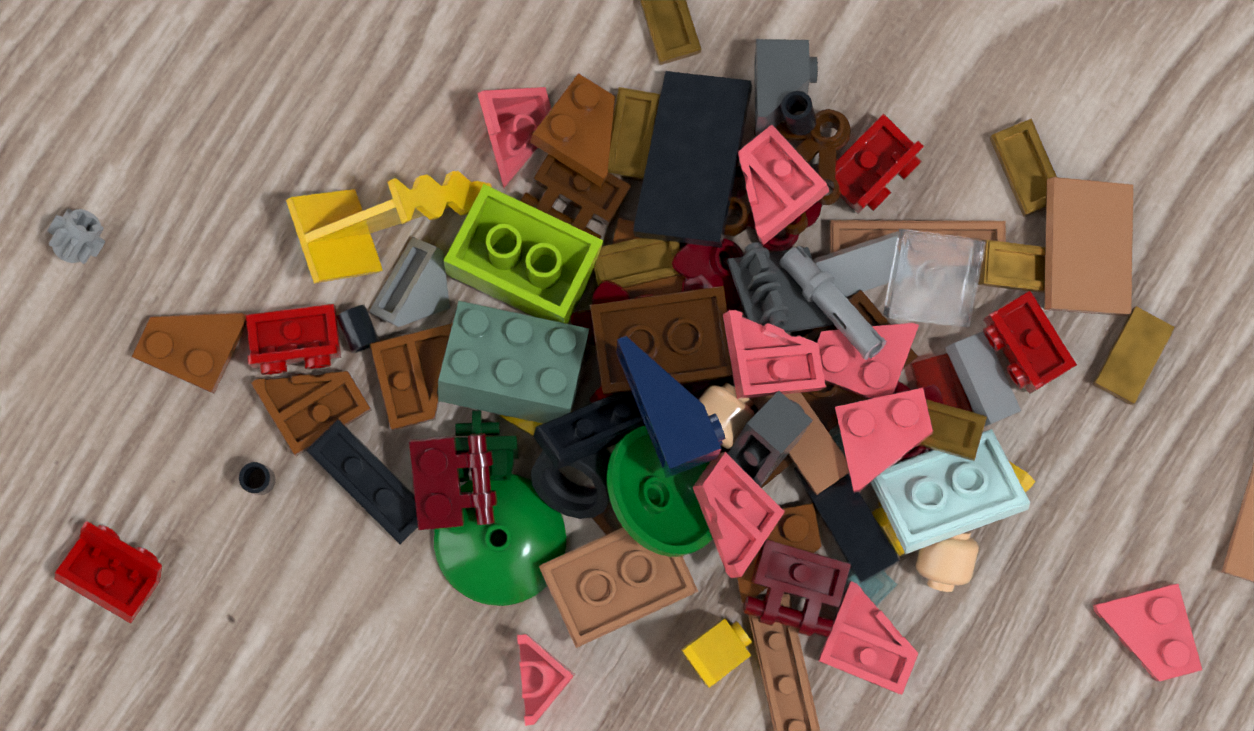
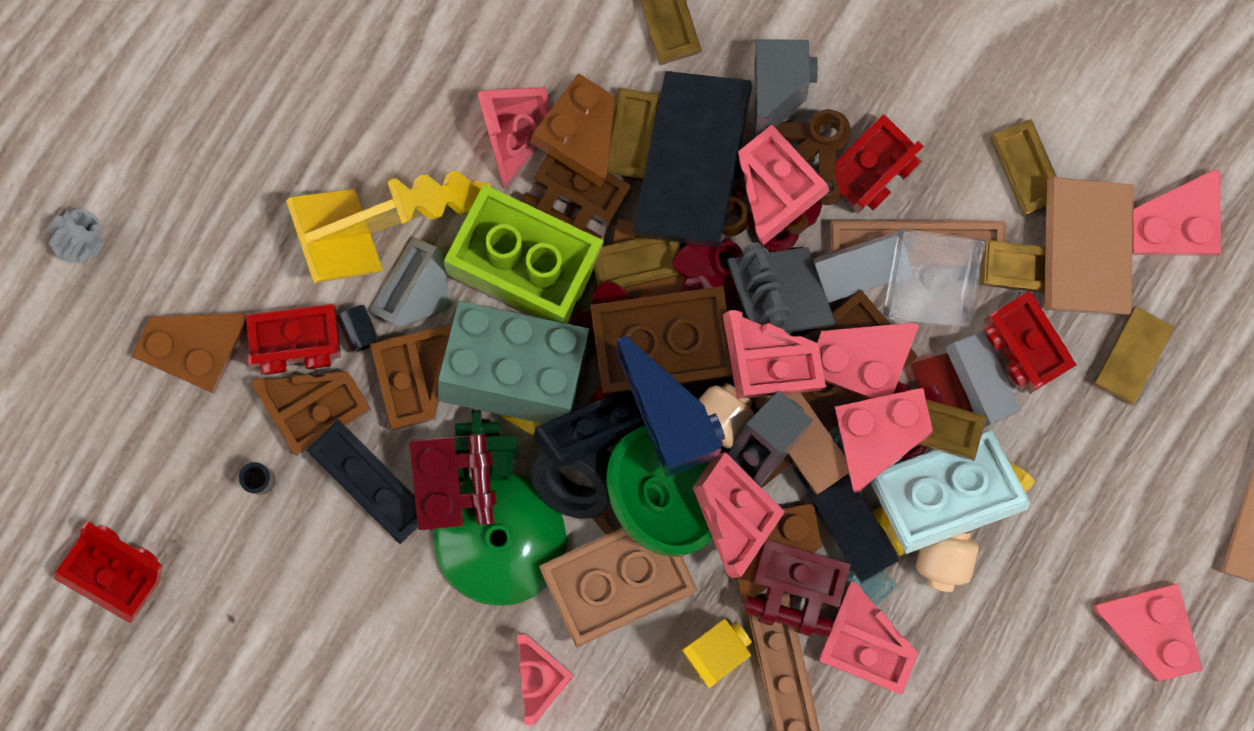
light grey pin [779,246,887,360] -> none
black hinge [781,91,816,135] -> none
none -> coral wing [1132,170,1221,256]

